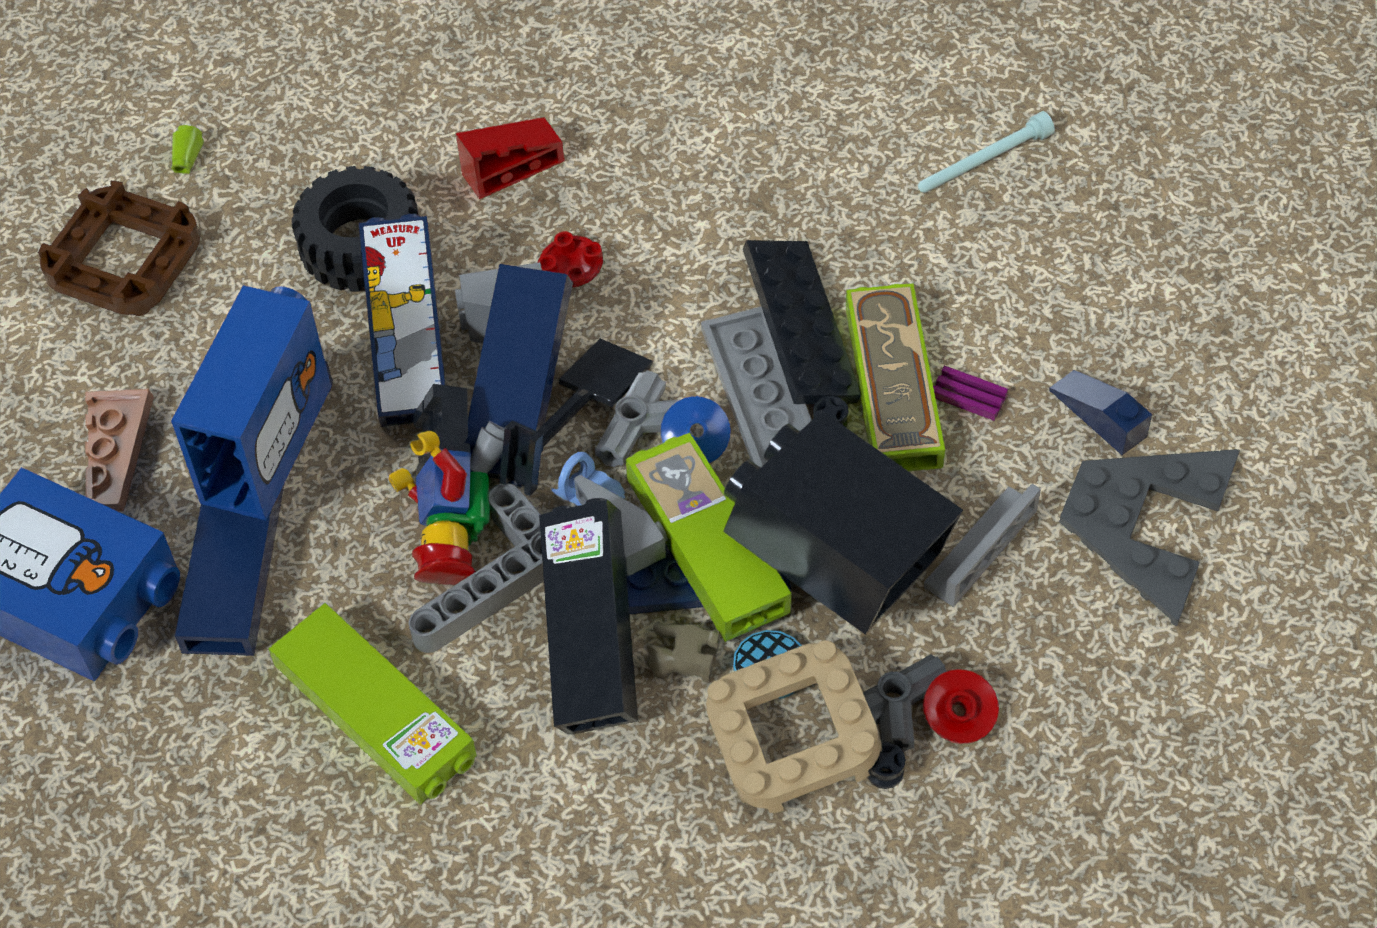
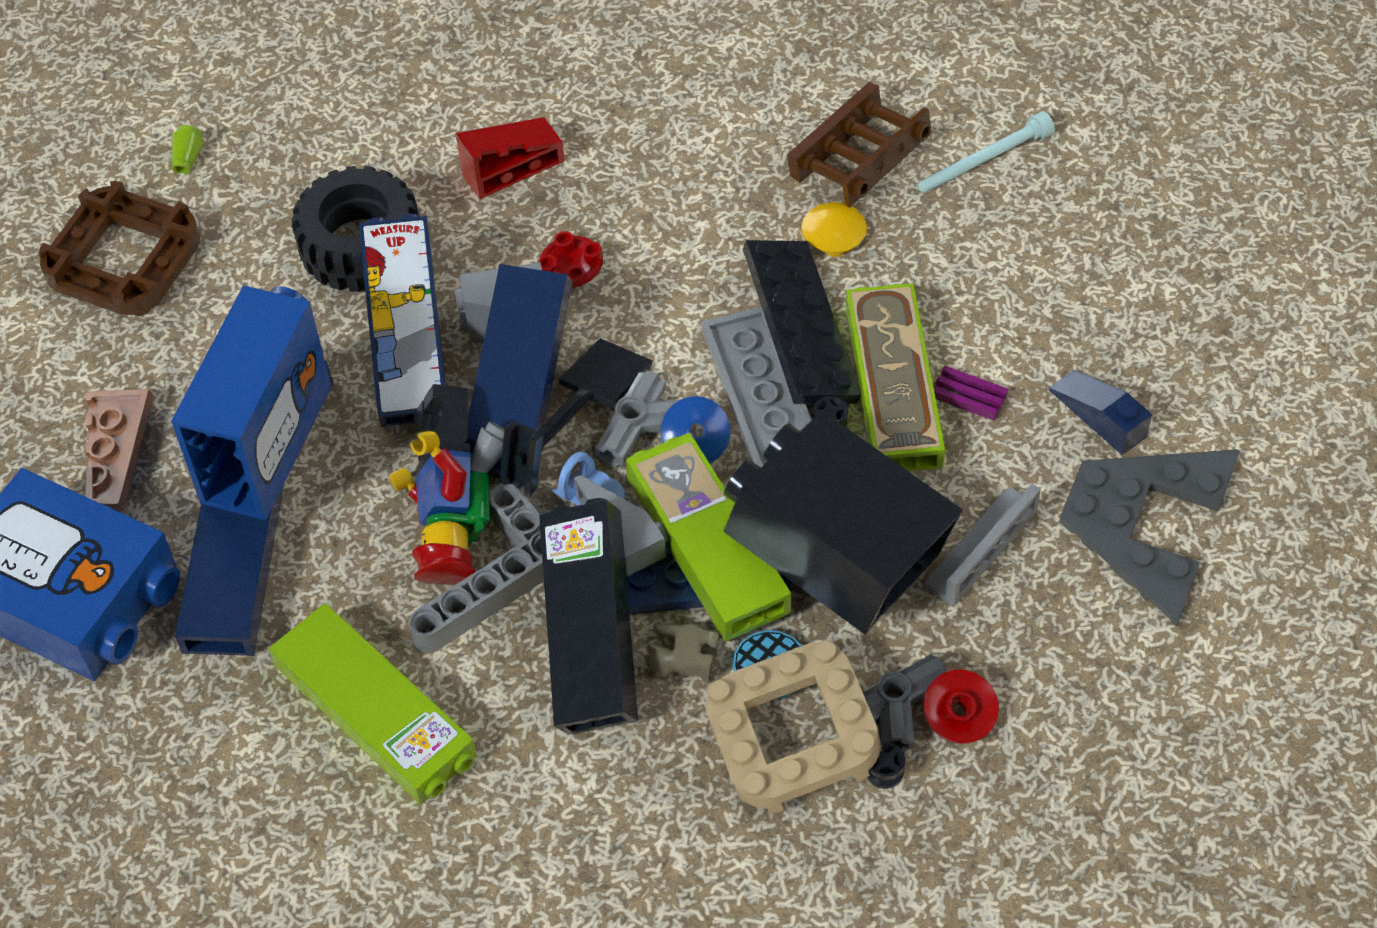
none -> reddish brown fence [787,81,931,208]
none -> yellow dish [801,202,867,257]

